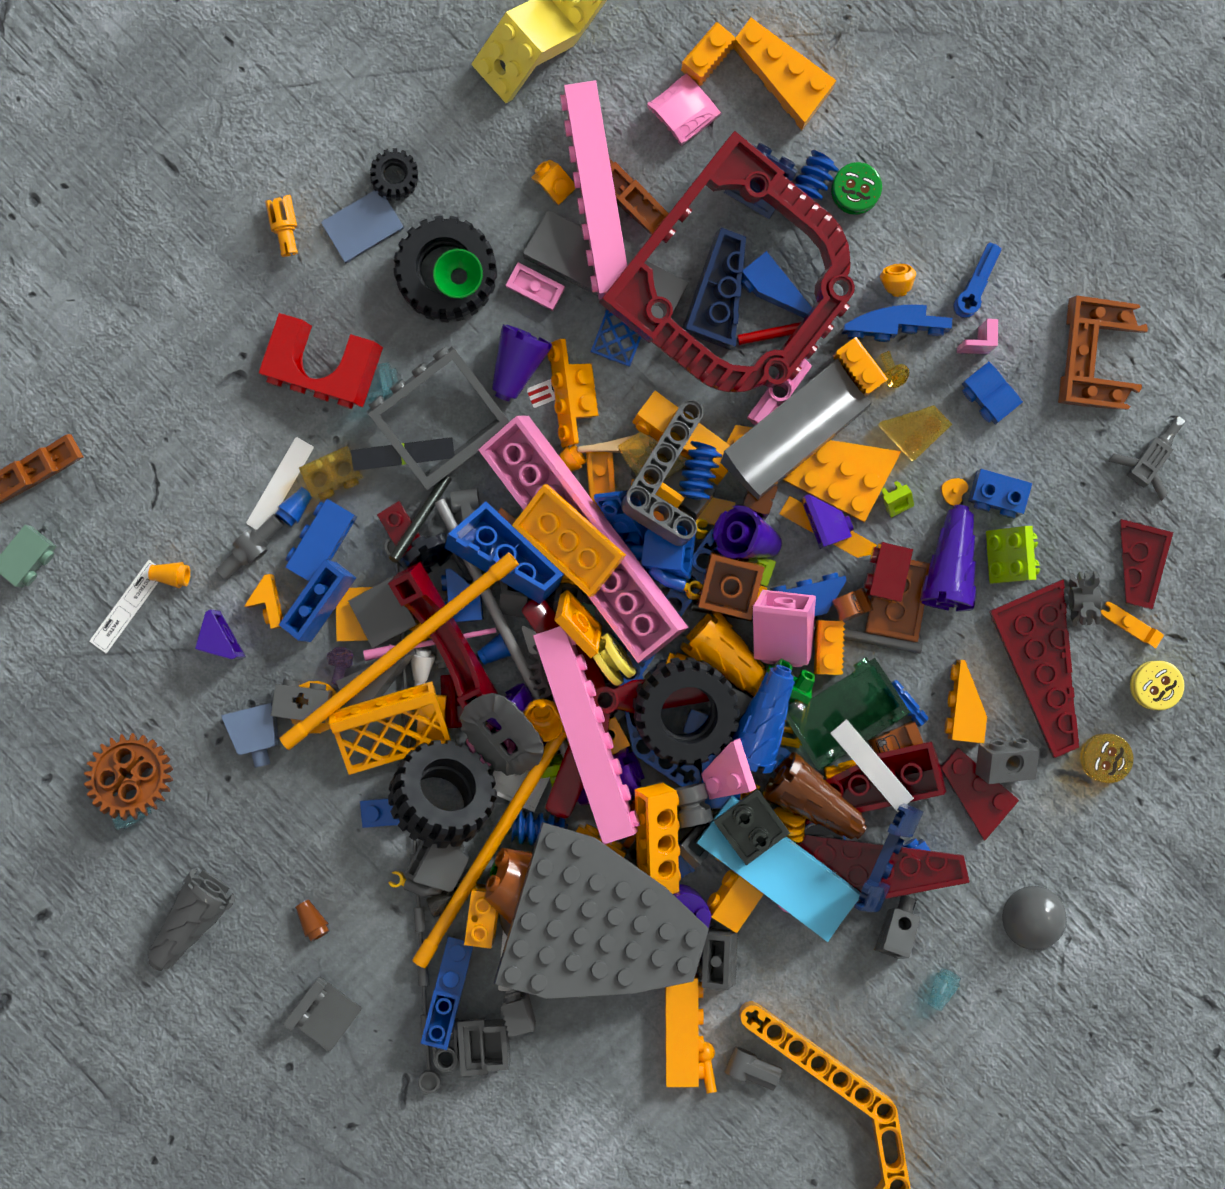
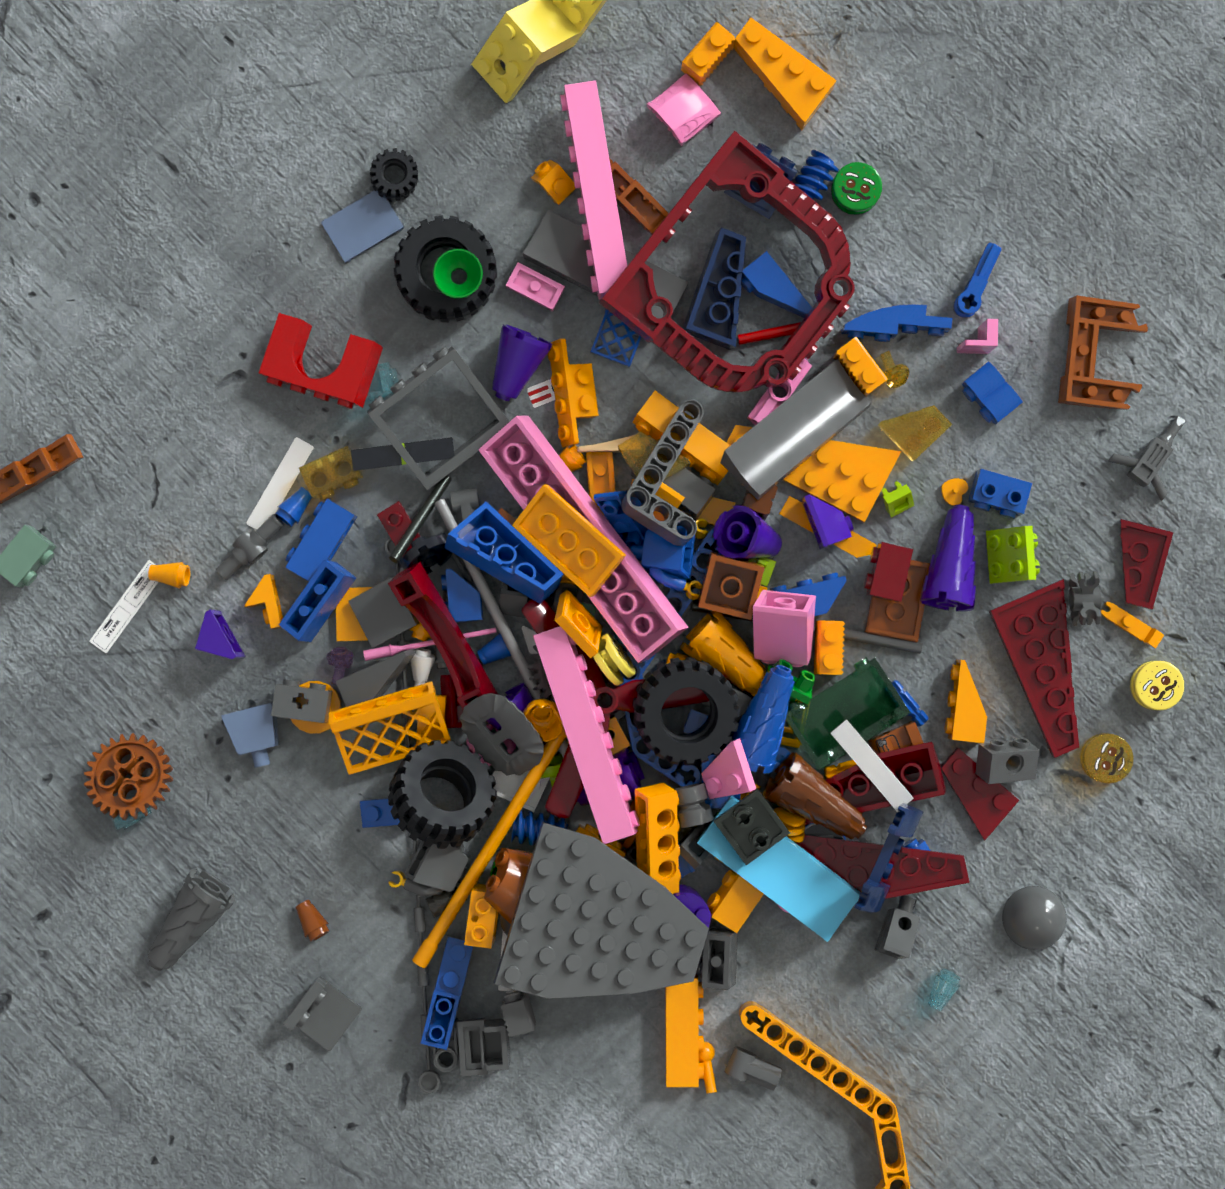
light orange arm [265,195,298,257] -> none
light orange piece [279,552,519,750] -> none
blue piece [677,441,722,501] -> none
dark orange leg [832,588,874,621] -> none
light orange cone [880,264,916,297] -> none

